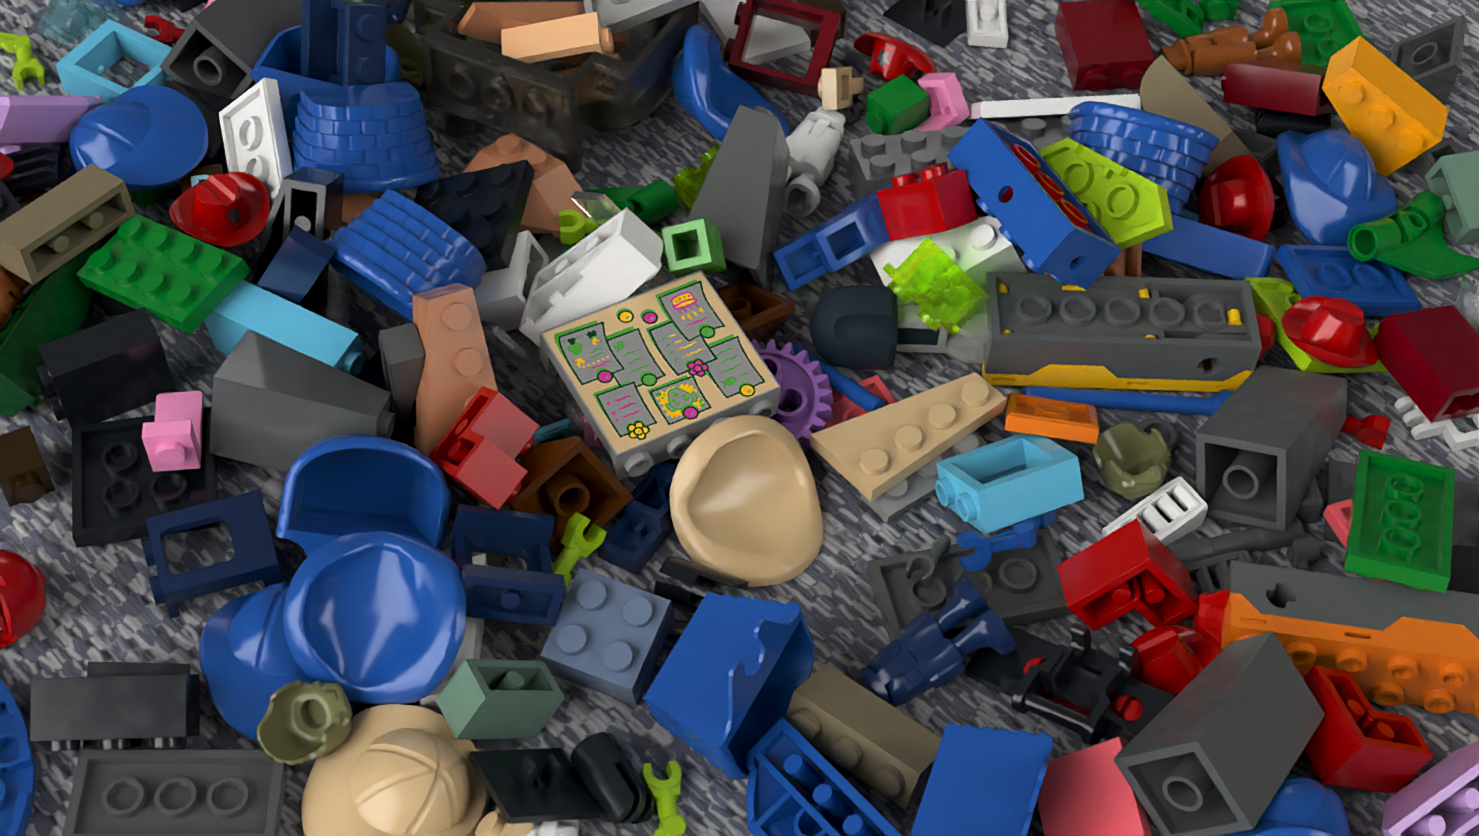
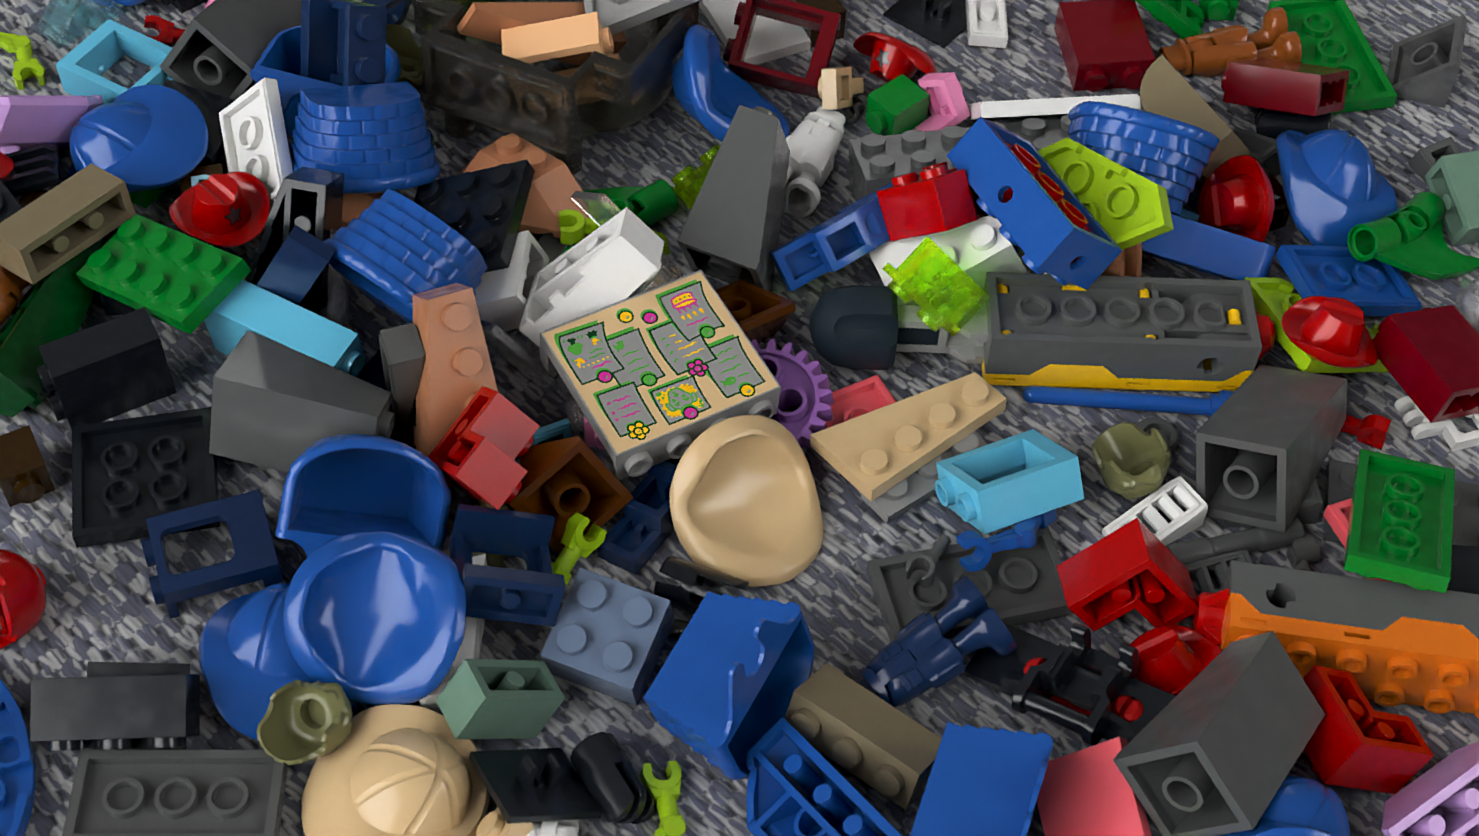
bright pink bracket [142,391,204,472] -> none
bright green brick [661,218,727,277] -> none
blue bar [792,342,886,412] -> none
orange tile [1005,393,1099,444] -> none
light orange wedge [1322,36,1449,177] -> none

